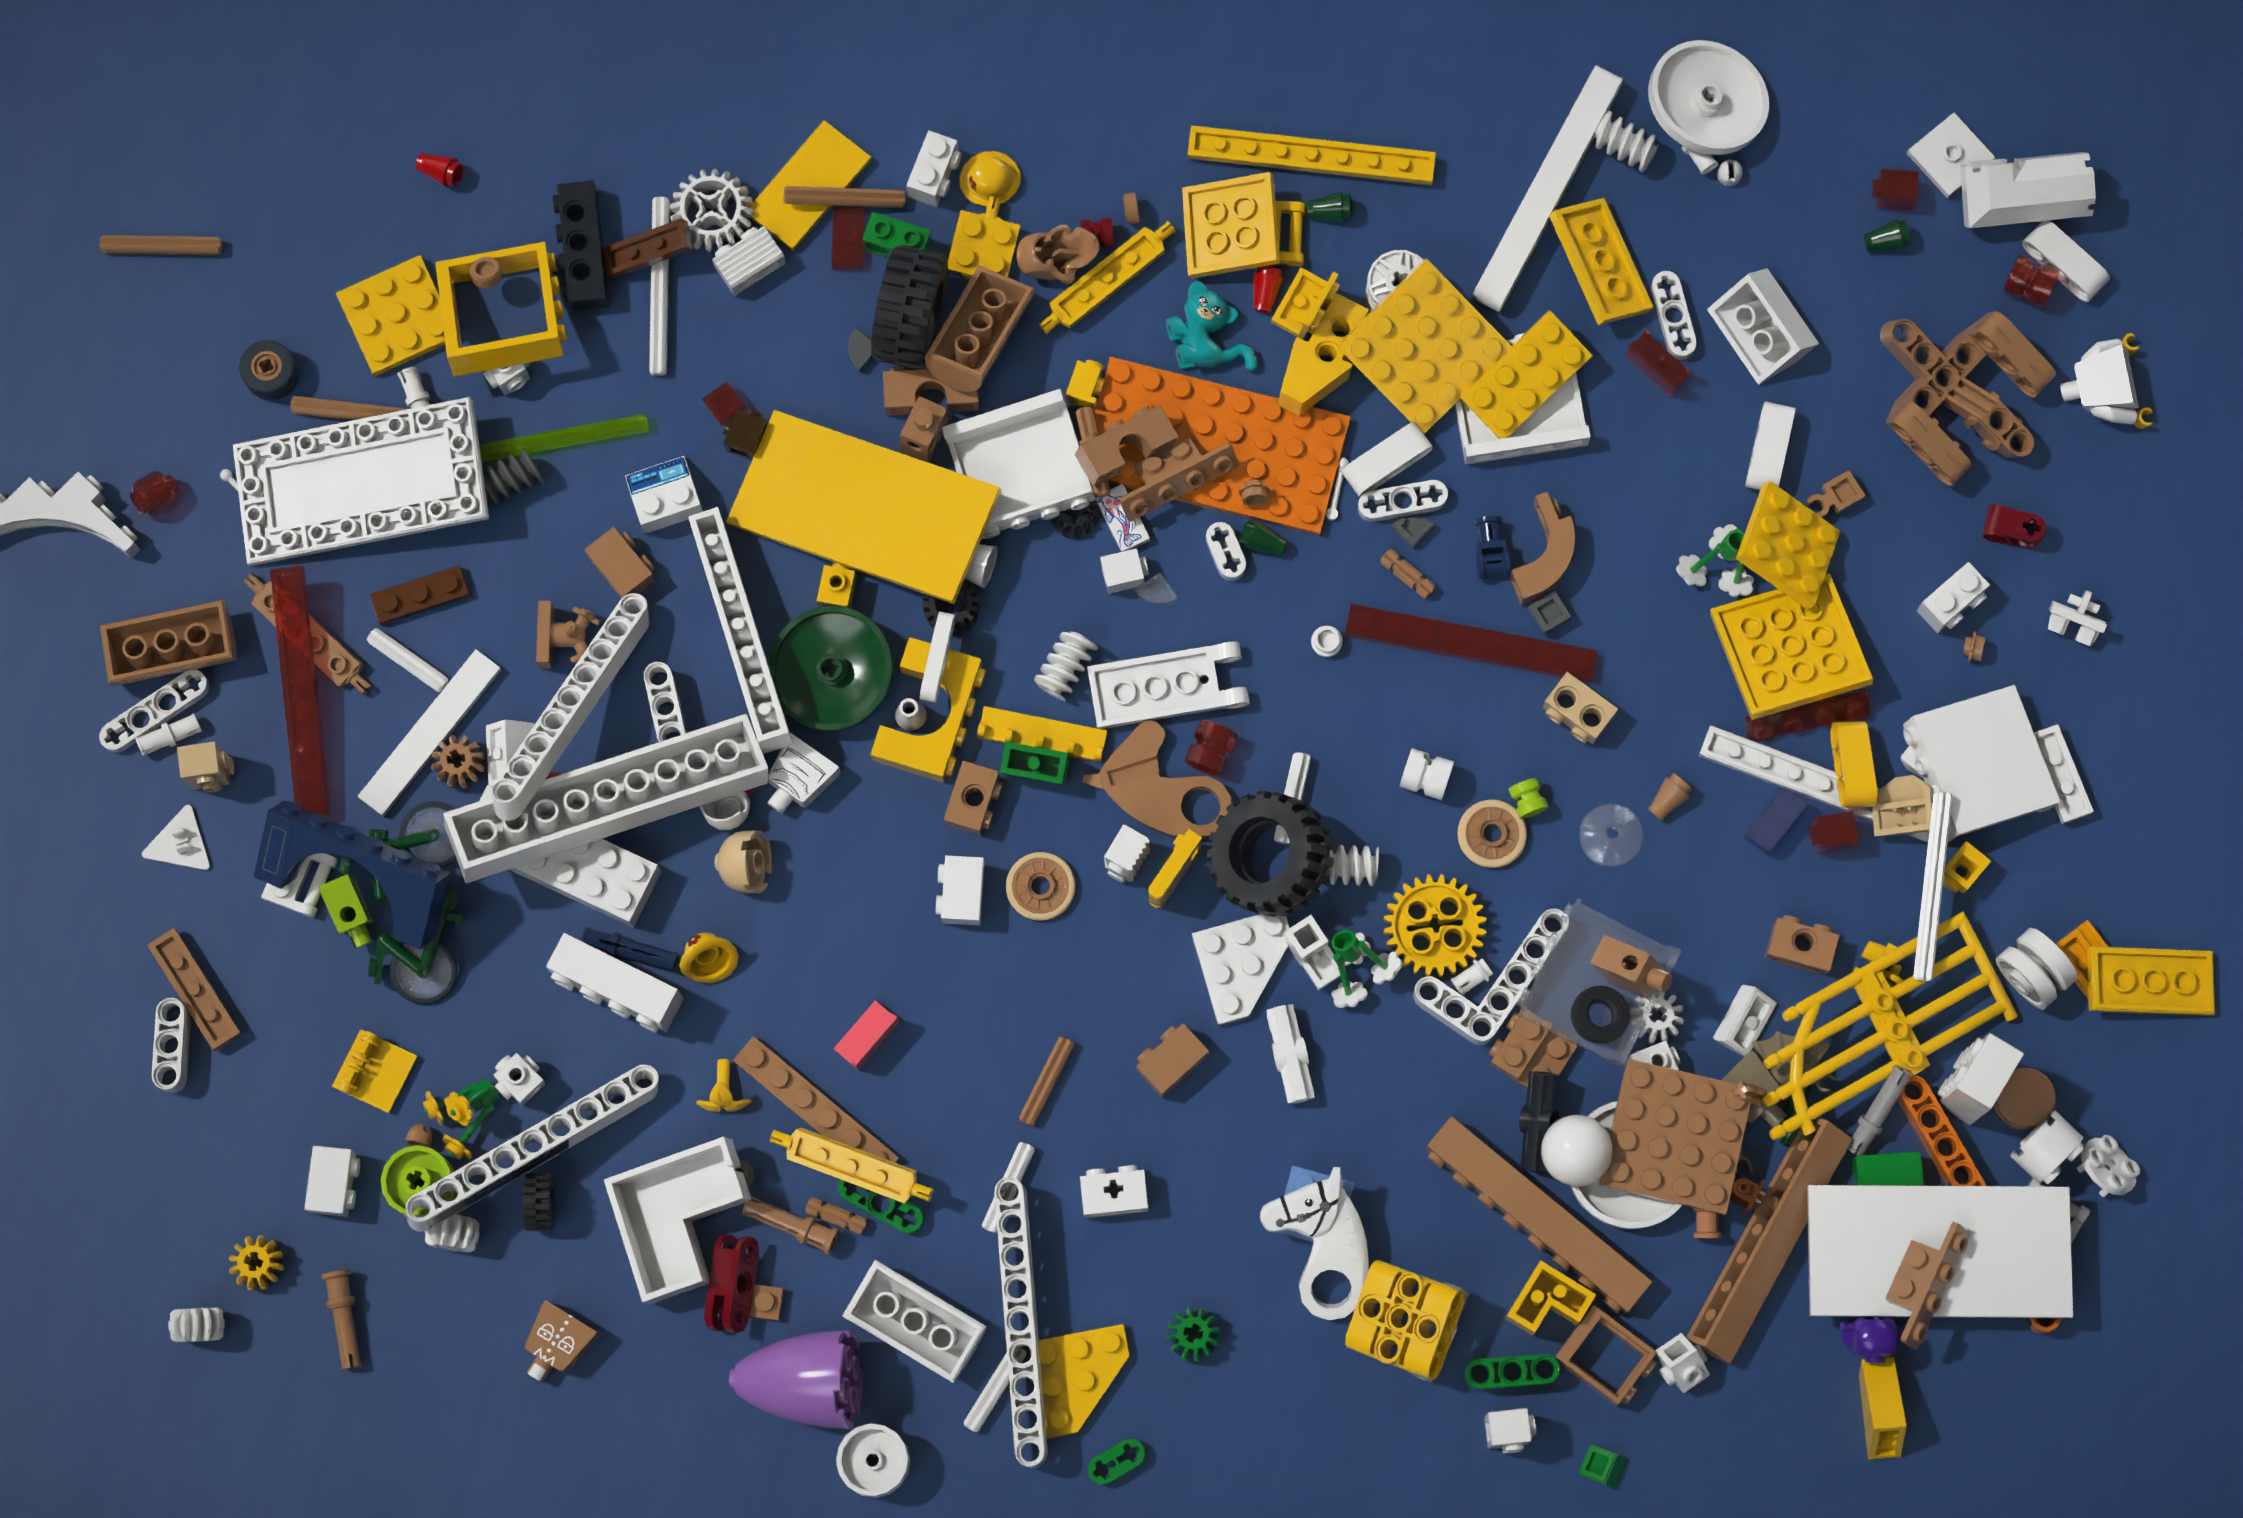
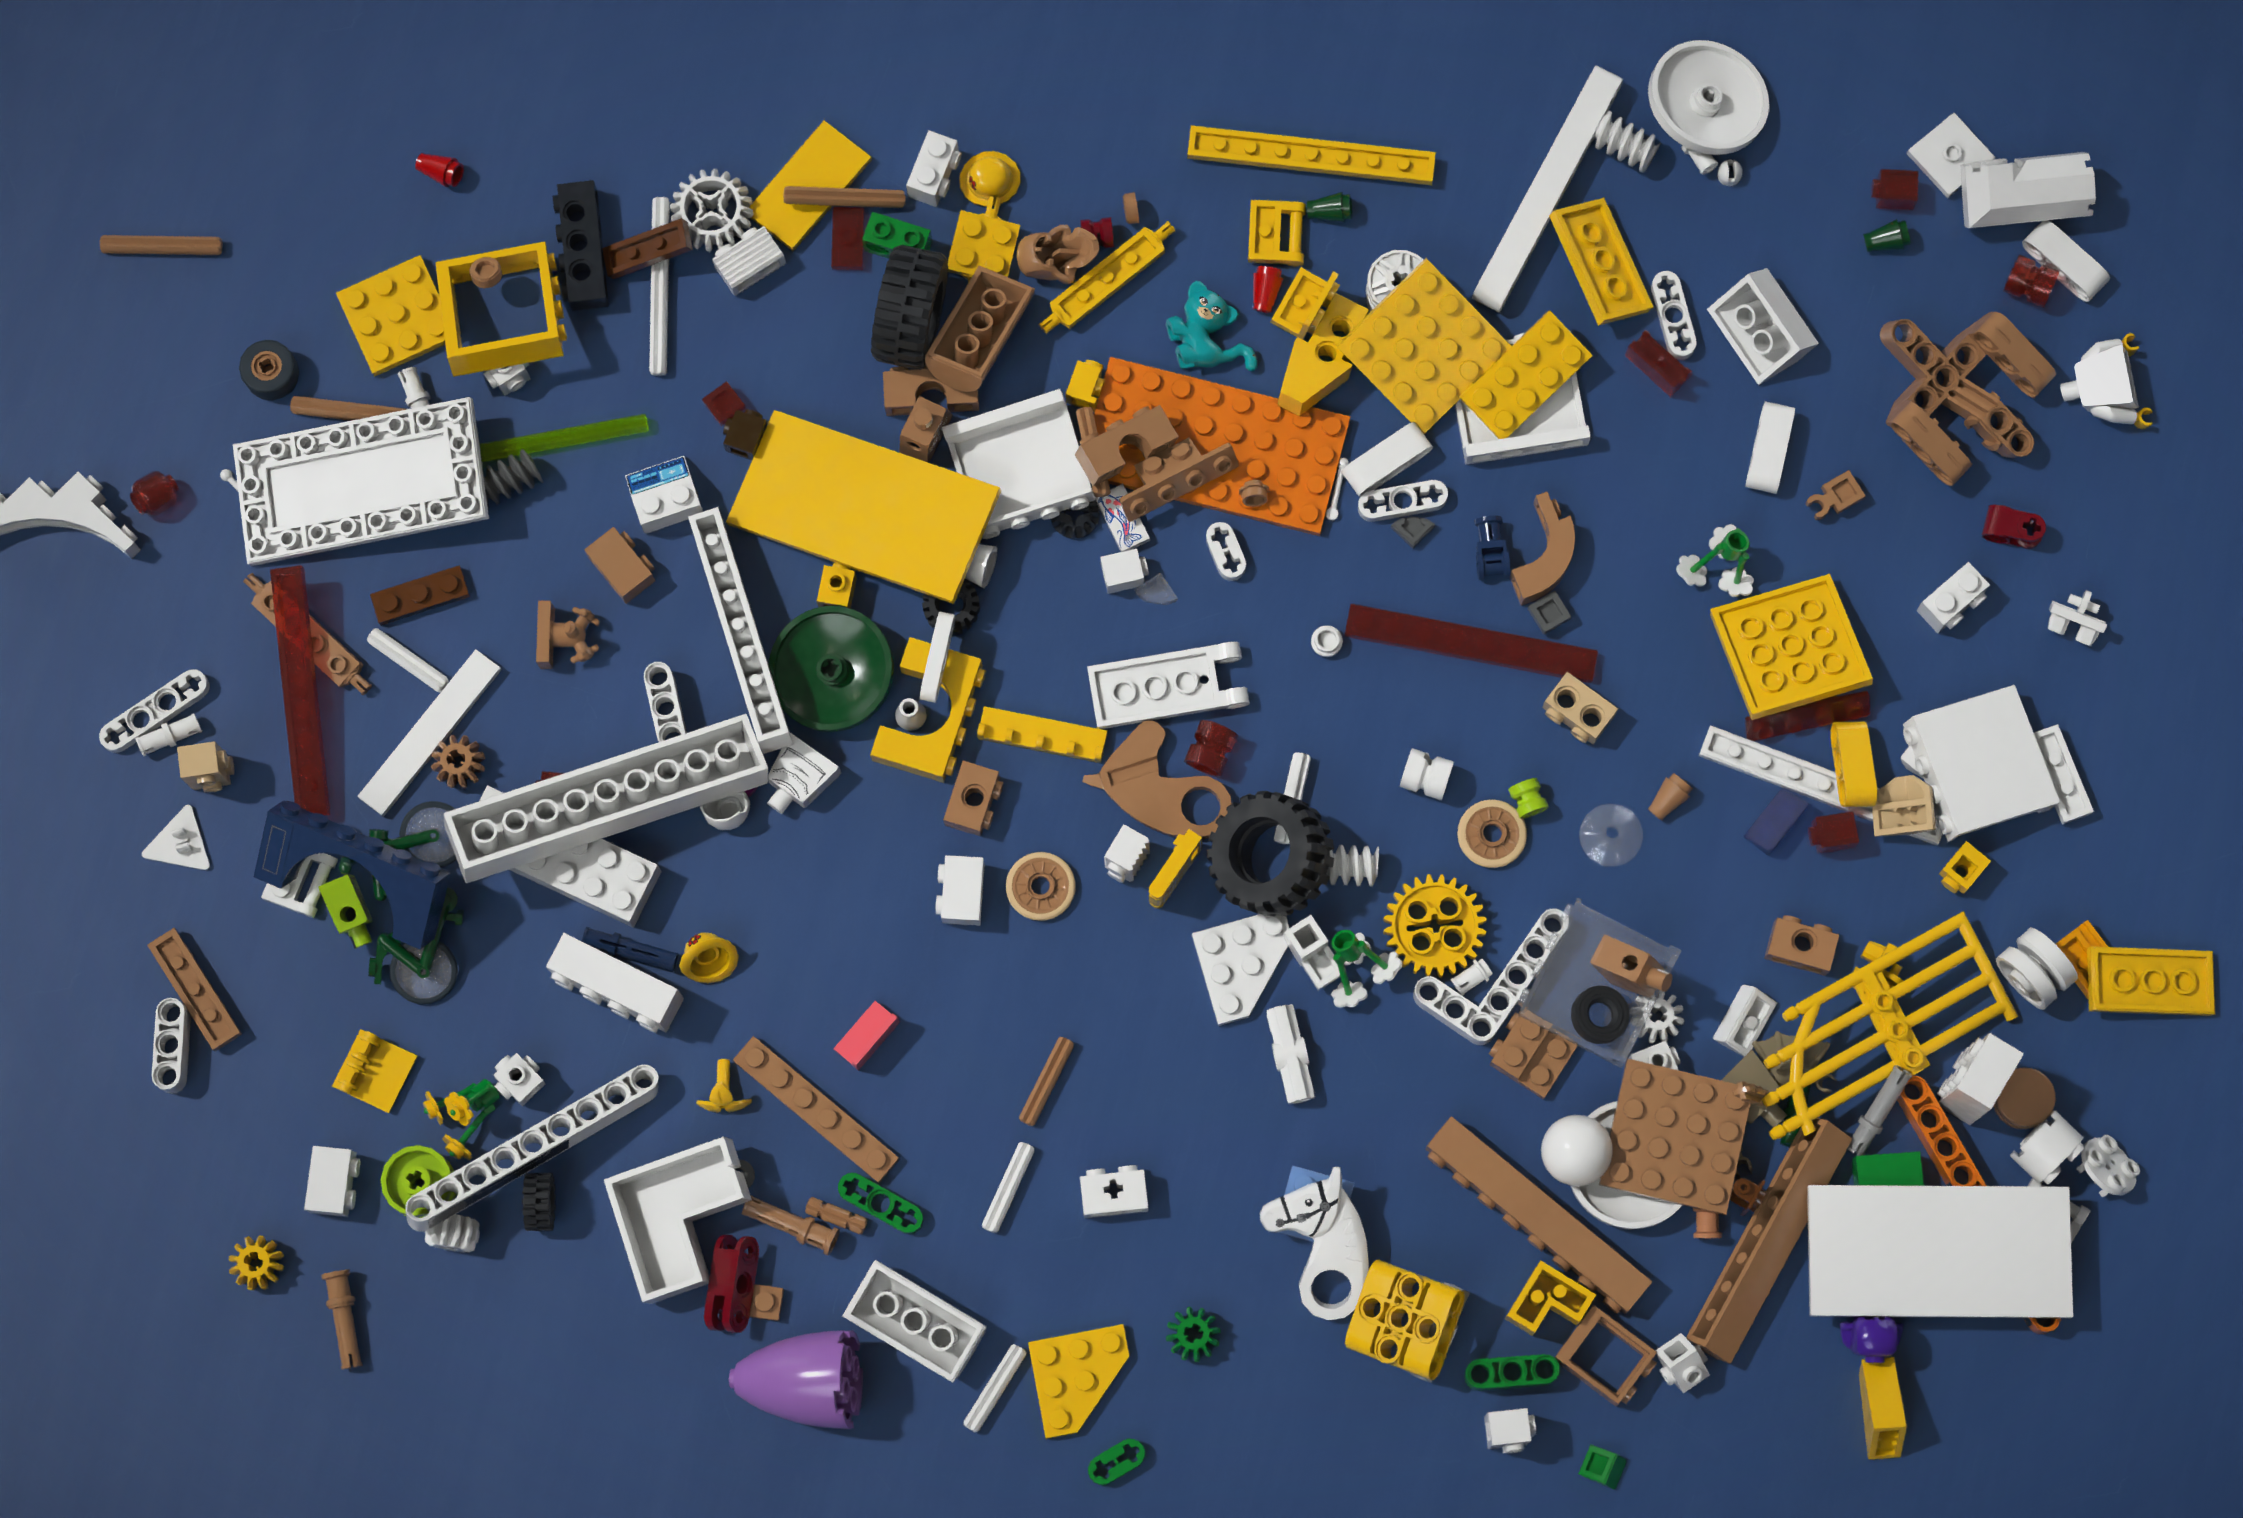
medium nougat brick [100,600,237,687] -> none
white gear [168,1308,225,1342] -> none
medium nougat hinge [405,1123,433,1148] -> none
white panel [486,720,535,787] -> none
white beam [491,593,650,821] -> none
medium nougat torso [524,1300,601,1383] -> none
tan cylinder [715,831,772,893] -> none
yellow plate [770,1127,934,1203] -> none
white wheel [836,1424,910,1498] -> none
dark grey tile [848,328,873,372] -> none
white beam [994,1177,1048,1468] -> none
green brick [1000,742,1071,786] -> none
white piece [1034,631,1098,701] -> none
medium nougat brick [1136,1023,1209,1098] -> none
yellow plate [1182,172,1280,279] -> none
dark green cone [1238,519,1287,557] -> none
medium nougat axle [1380,549,1435,599] -> none
black piece [1519,1071,1560,1171] -> none
yellow plate [1736,481,1840,609] -> none
medium nougat bracket [1885,1222,1969,1350] -> none
white axle [1913,791,1953,982] -> none
medium nougat plate [1962,632,1985,662] -> none

